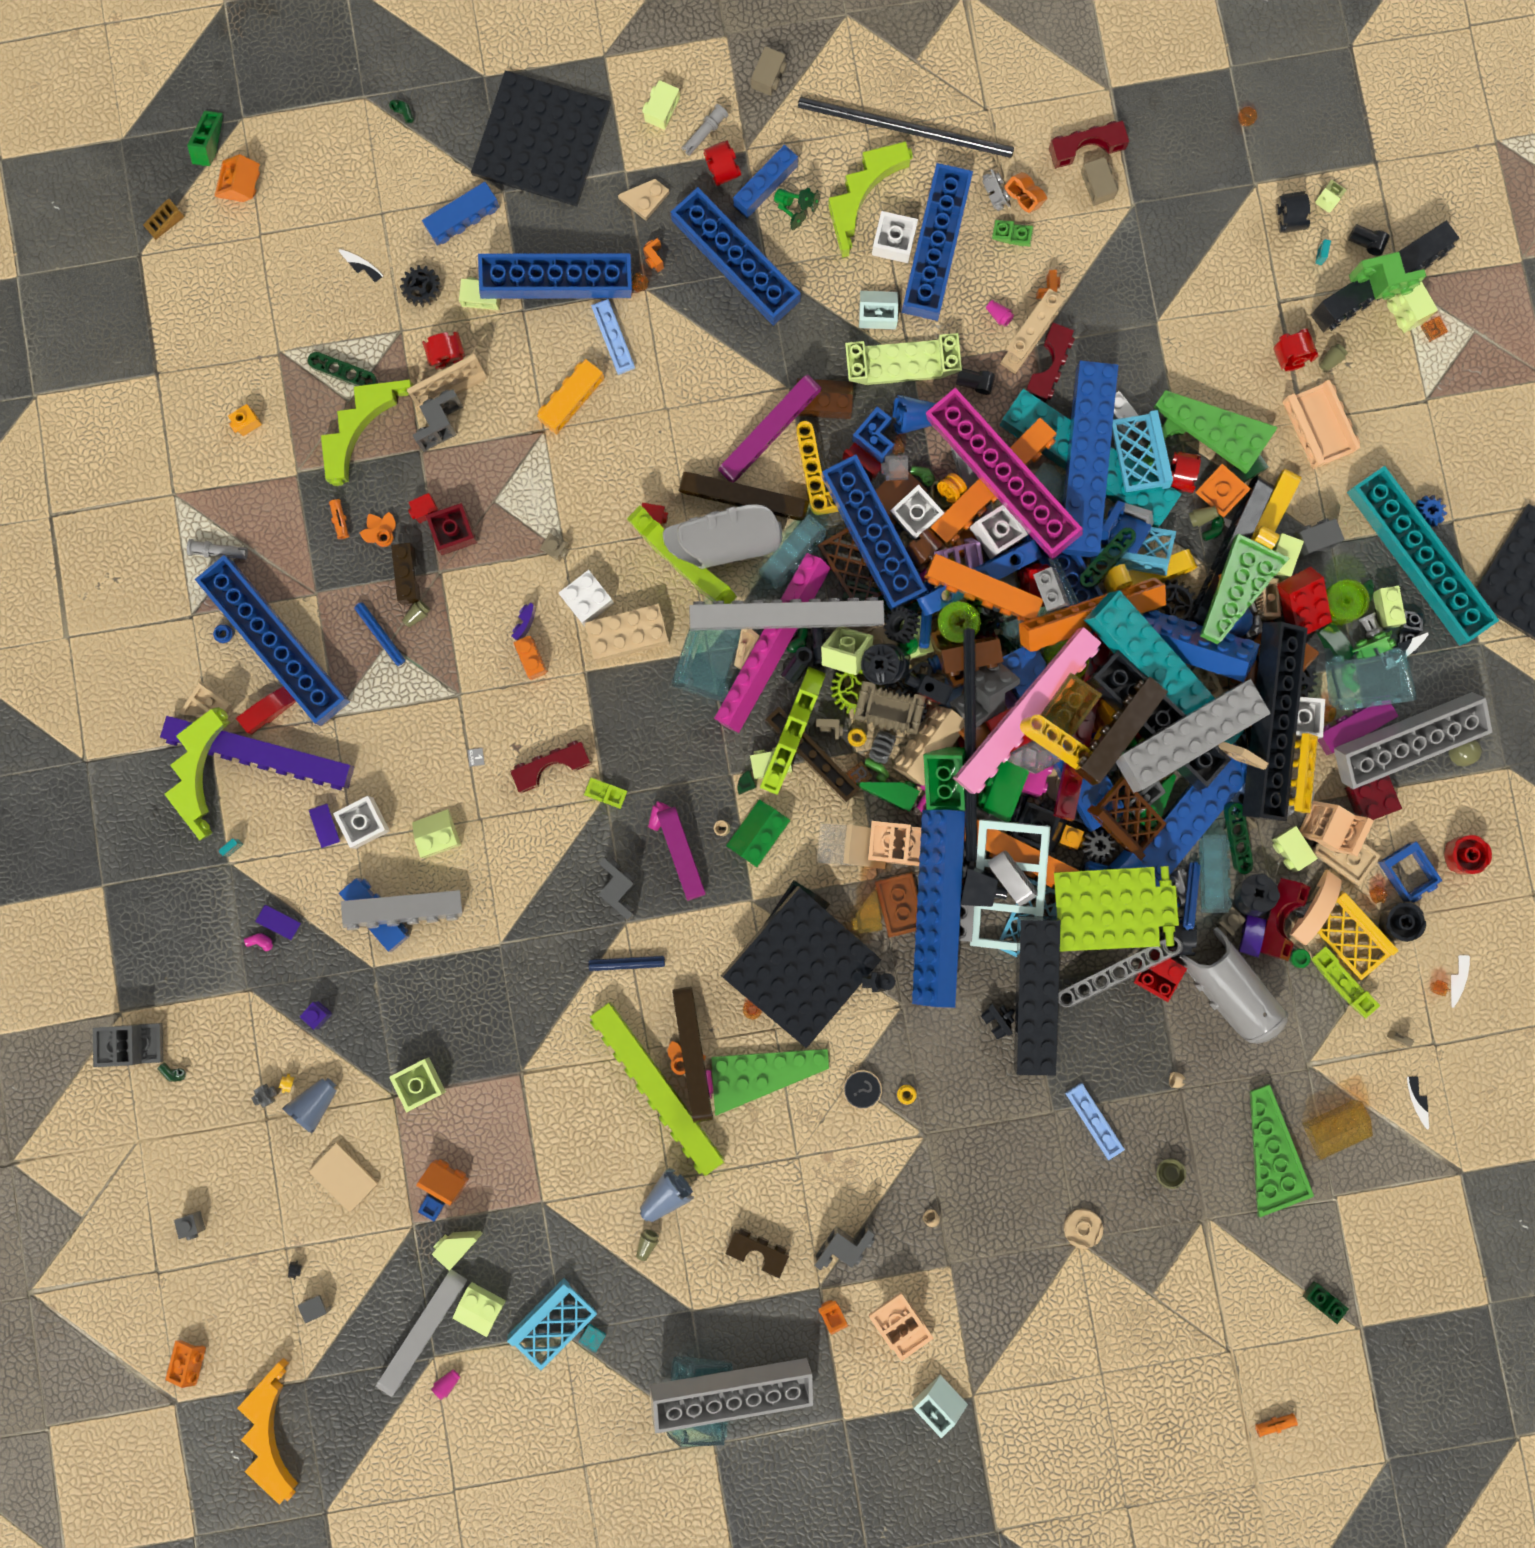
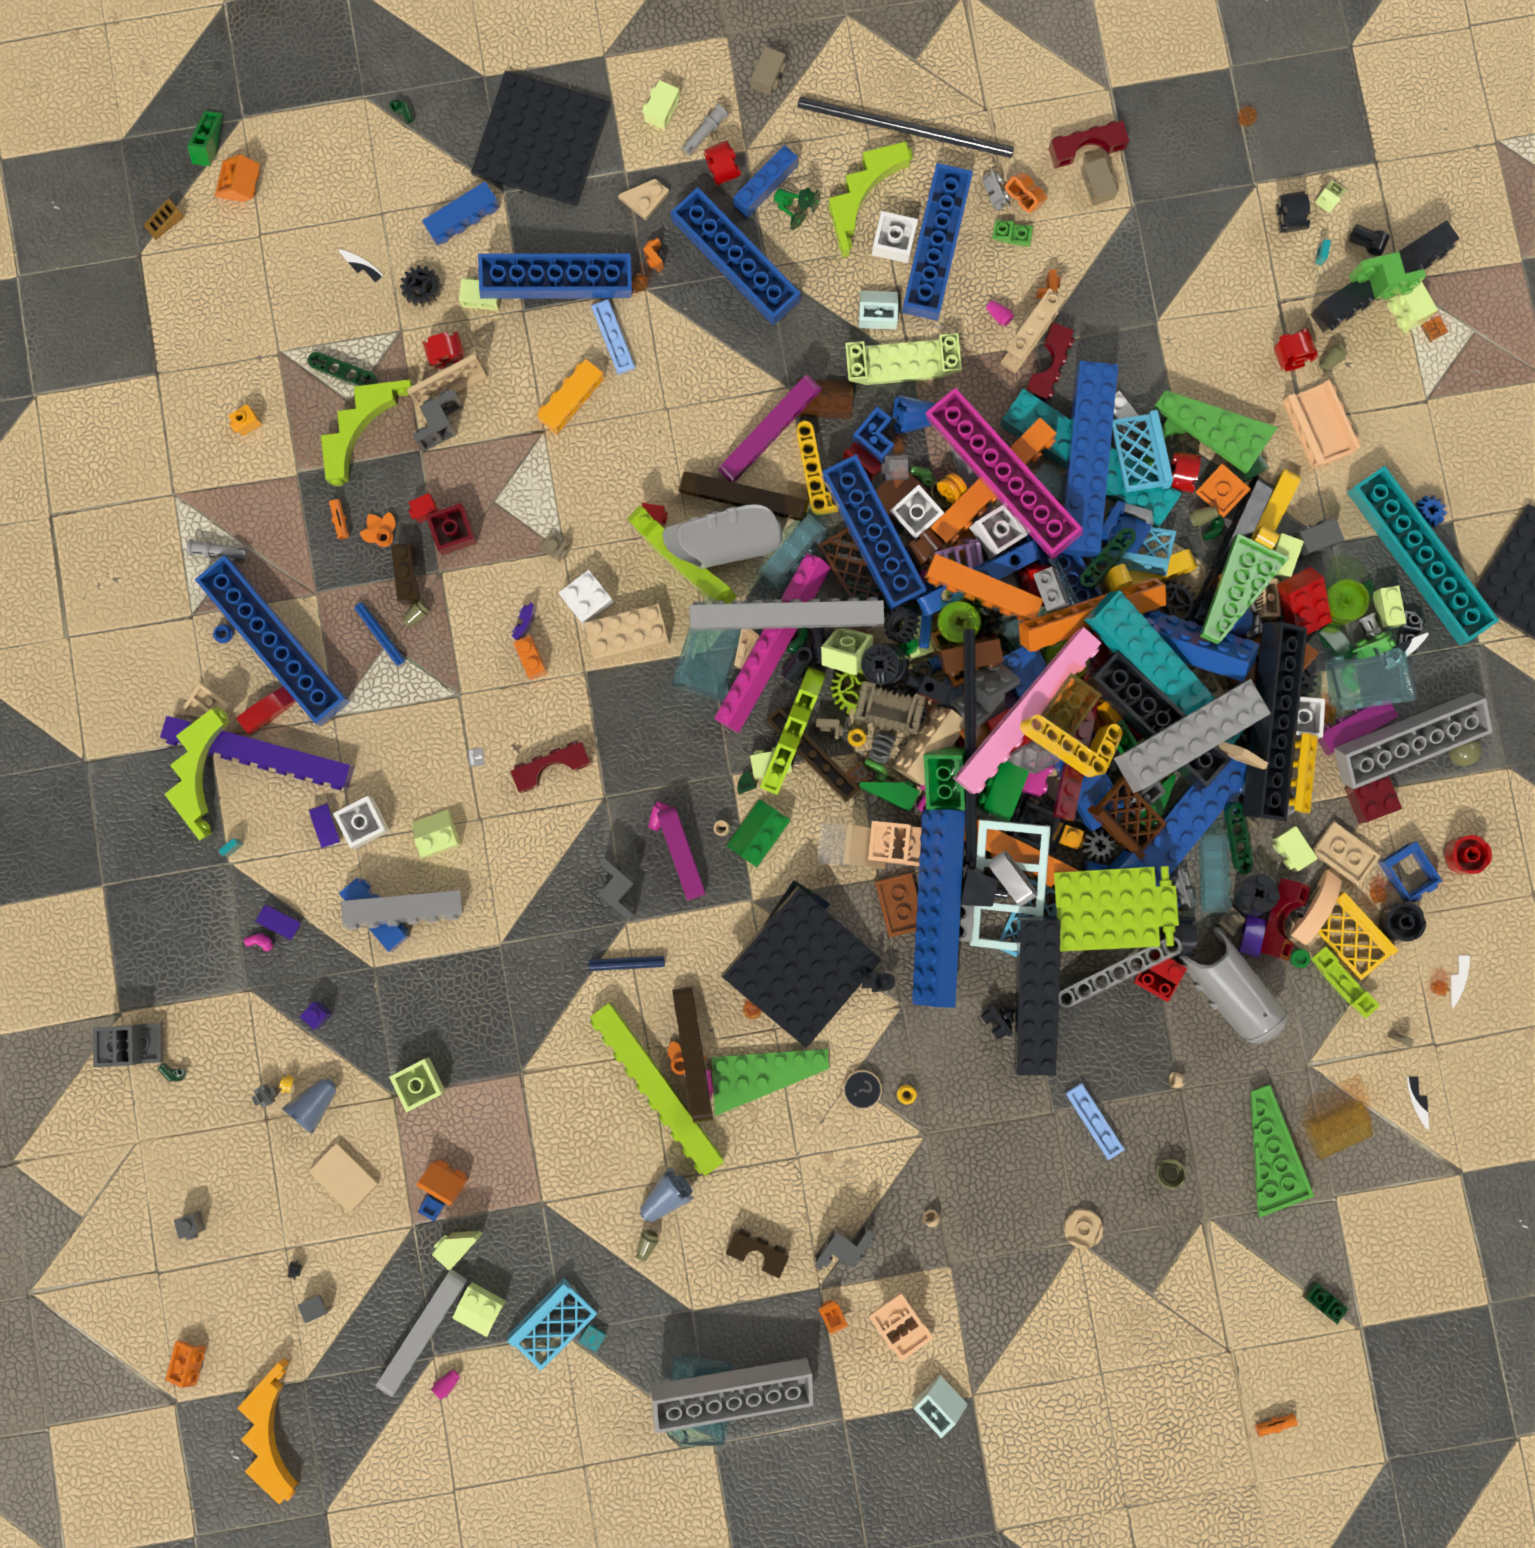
lime slope [583,777,627,809] -> none
clear yellow slope [851,891,882,934] -> none
black piece [956,368,996,395] -> none
dark brown brick [1075,677,1168,786] -> none
blue axle [1183,862,1201,930] -> none
light nougat bracket [1299,801,1374,856] -> none

